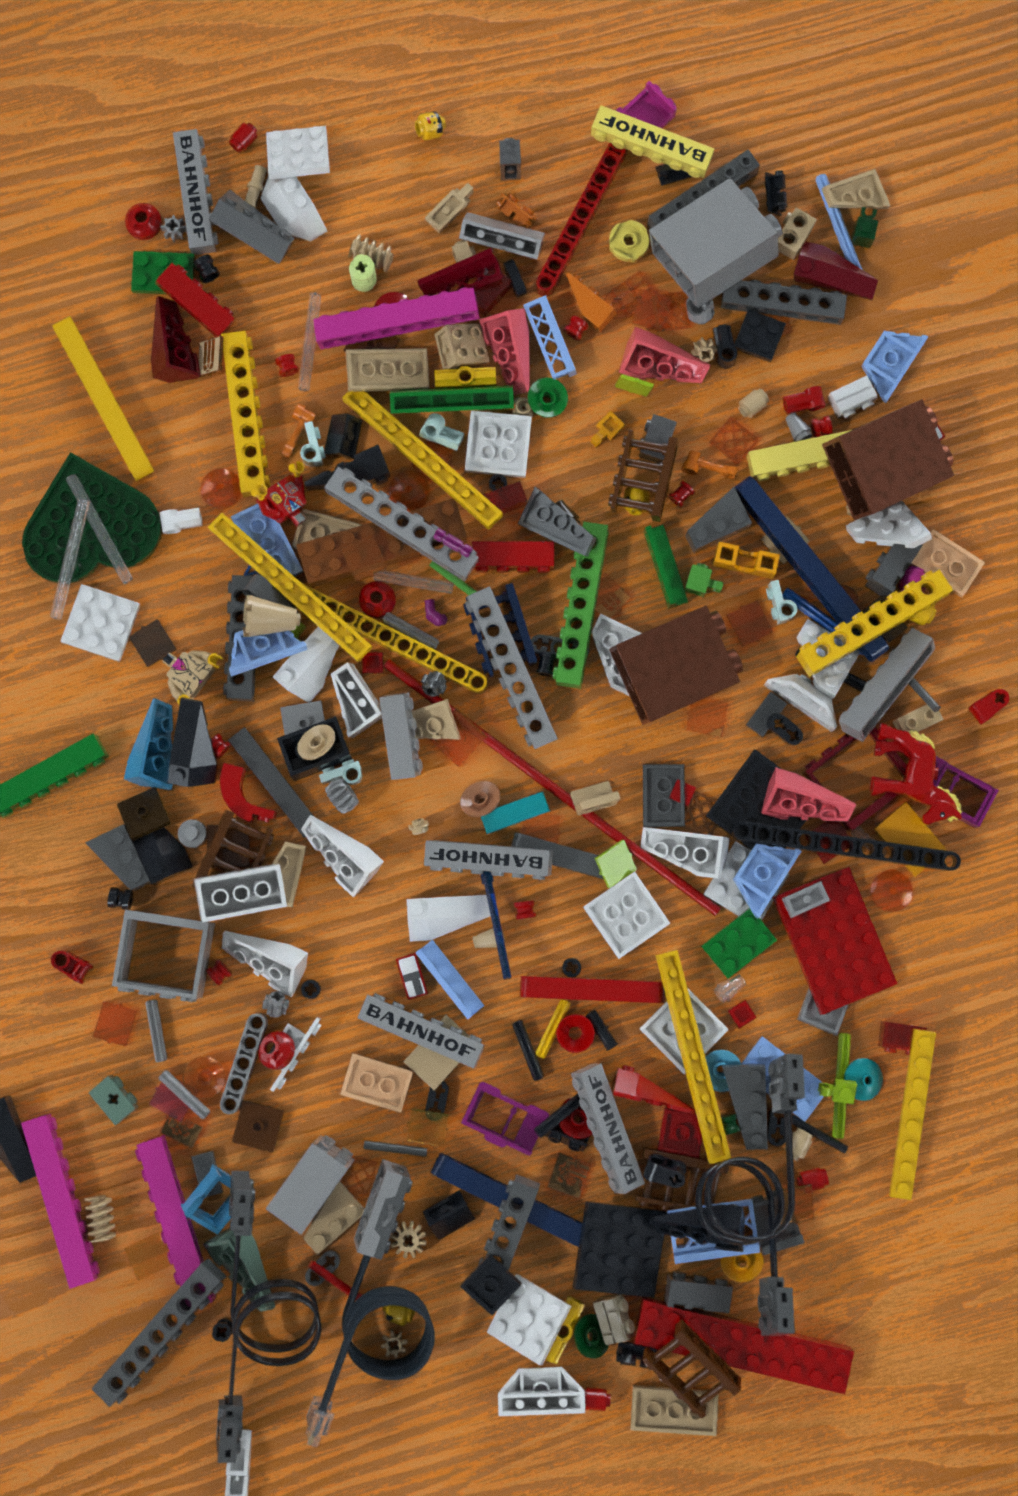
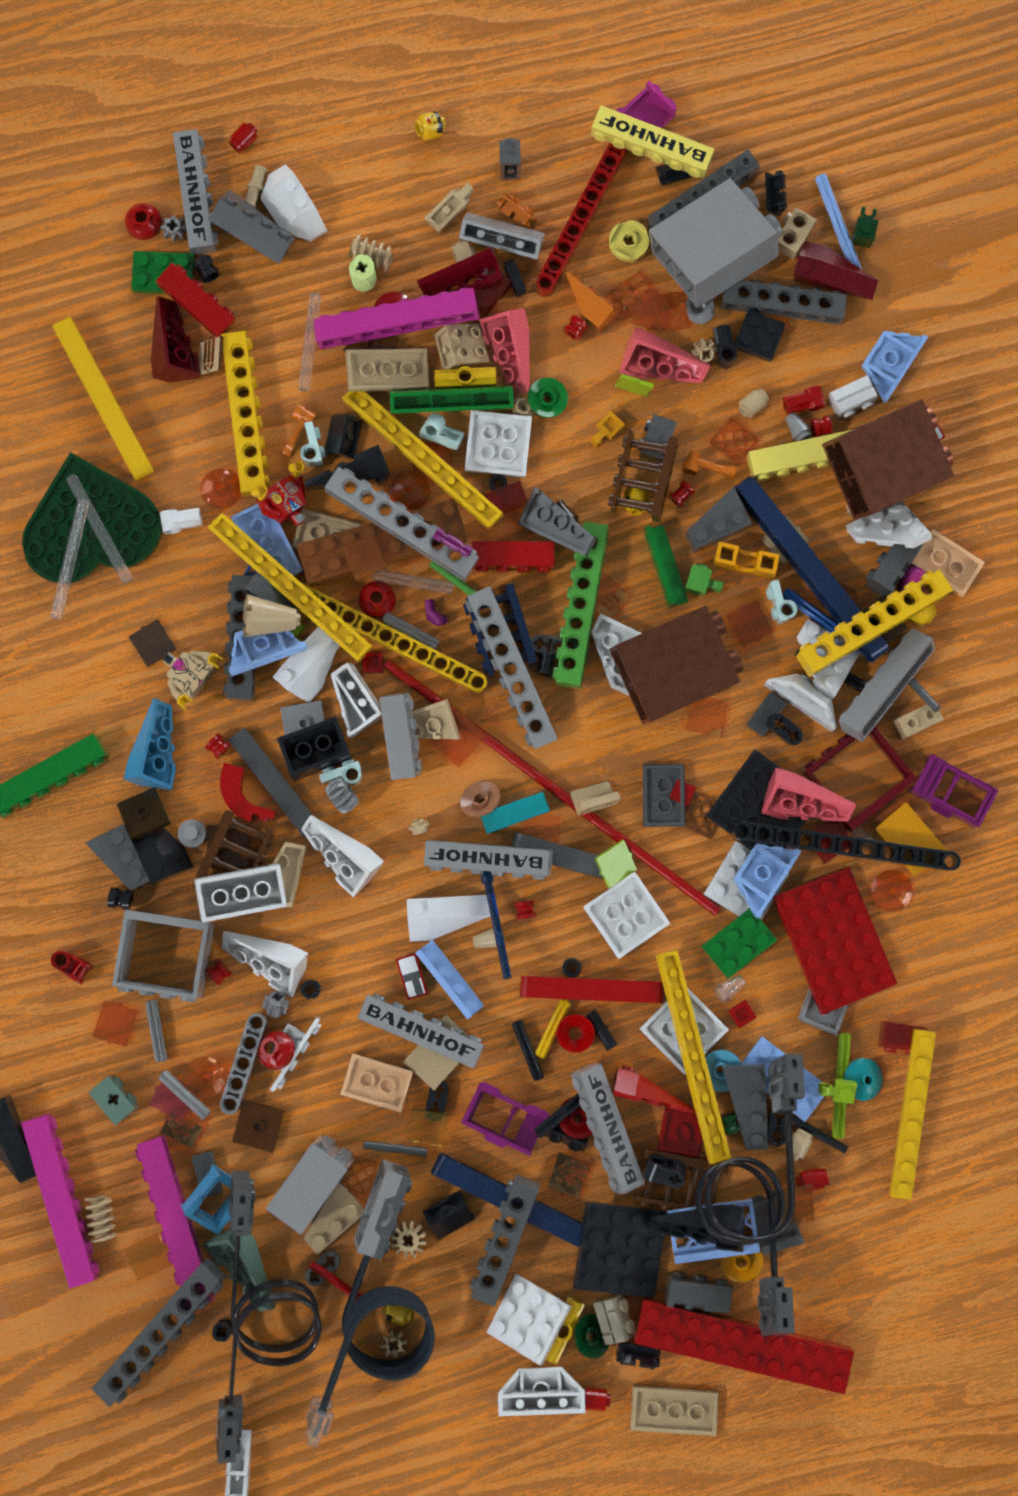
white plate [60,584,141,662] -> none
black wedge [168,697,217,787] -> none
white plate [266,126,330,180] -> none
red wheel [275,354,299,377] -> none
tan dish [297,724,335,760] -> none
dark grey gear [421,671,448,697] -> none
black plate [460,1253,522,1315] -> none
light blue fence [523,295,577,380] -> none
white wedge [641,827,730,879] -> none
reddish brown fence [643,1320,741,1419] -> none
light grey plate [782,881,830,918] -> none
tan wing [821,169,891,209] -> none
red animal [869,723,962,825] -> none
red piece [968,689,1010,725] -> none

